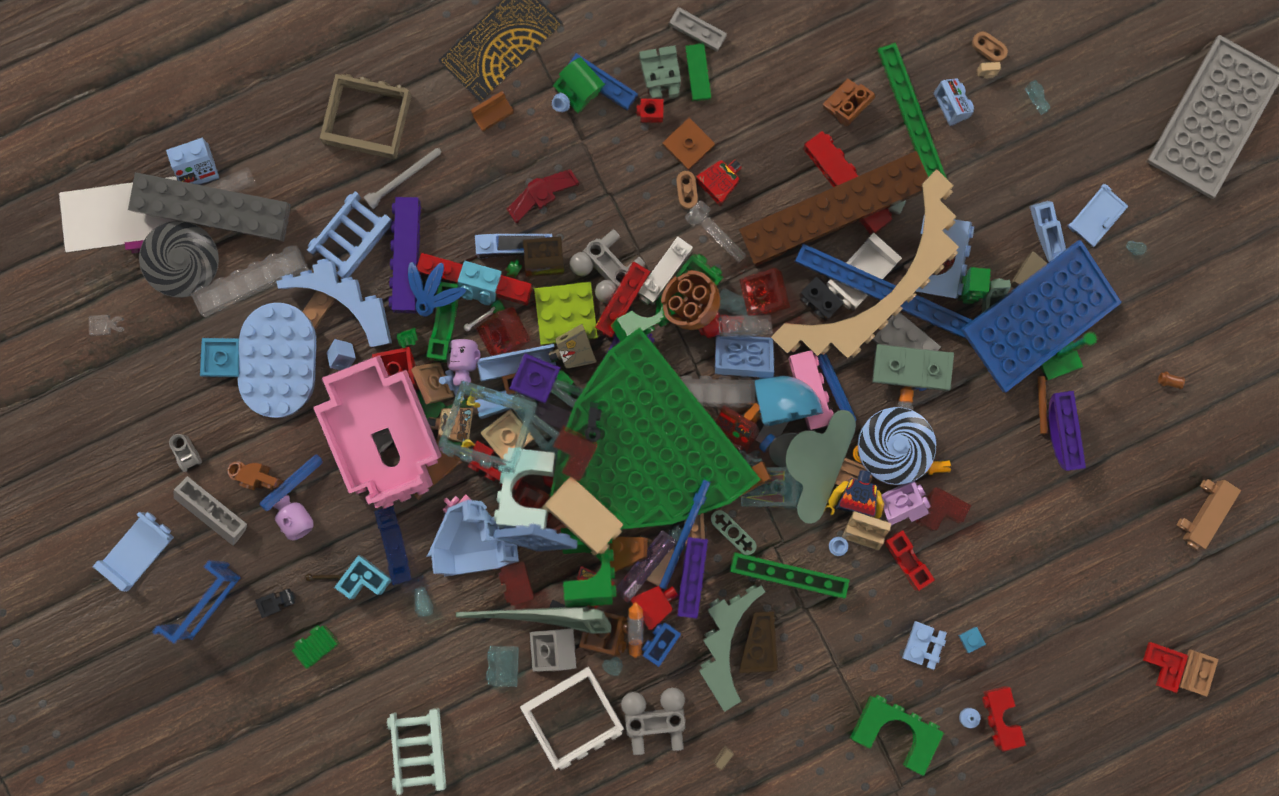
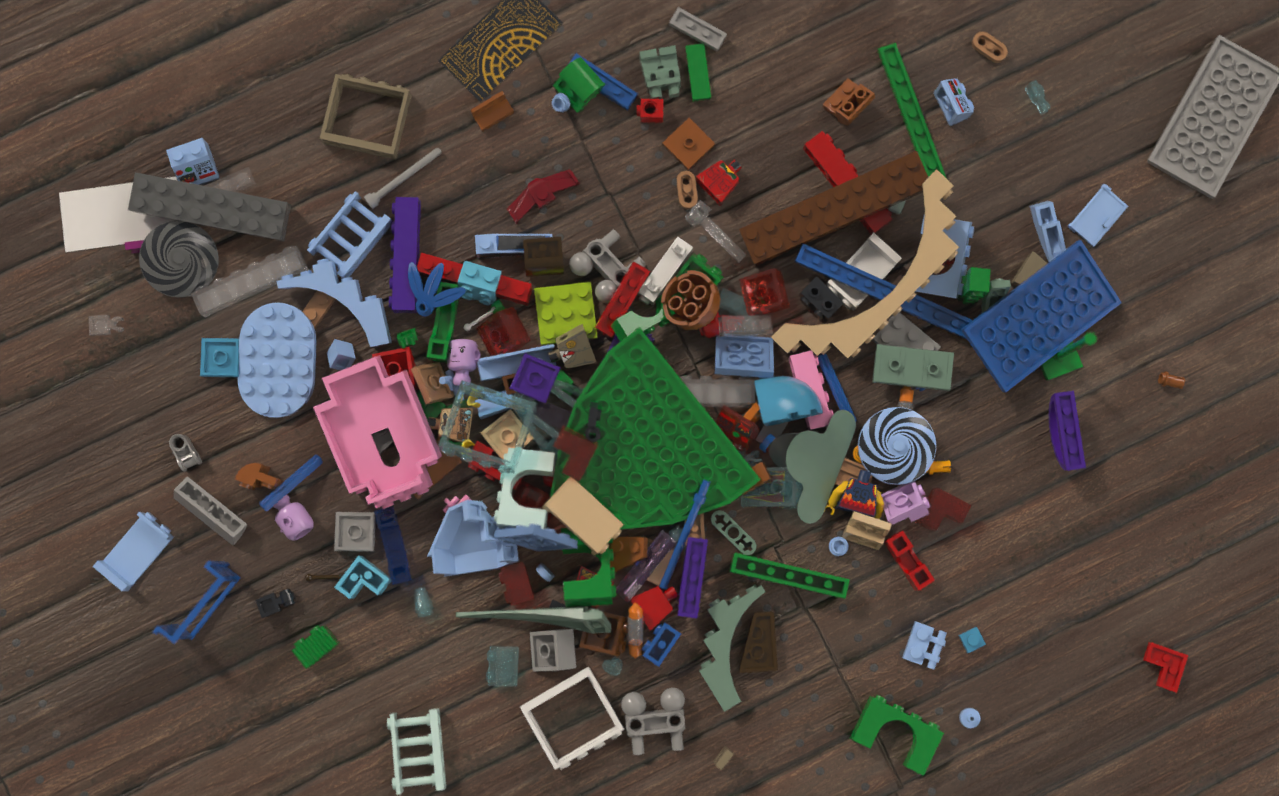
dark orange plate [227,462,245,481] -> none
green plate [505,260,522,278] -> none
tan plate [977,62,1001,78] -> none
red arch [982,686,1026,751] -> none
dark orange bar [1037,376,1048,434] -> none
clear light blue piece [1126,241,1147,255] -> none
medium nougat brick [1176,479,1241,550] -> none
medium nougat plate [1179,650,1219,696] -> none
none -> light grey plate [334,512,376,552]
none -> light blue tile [536,563,555,582]

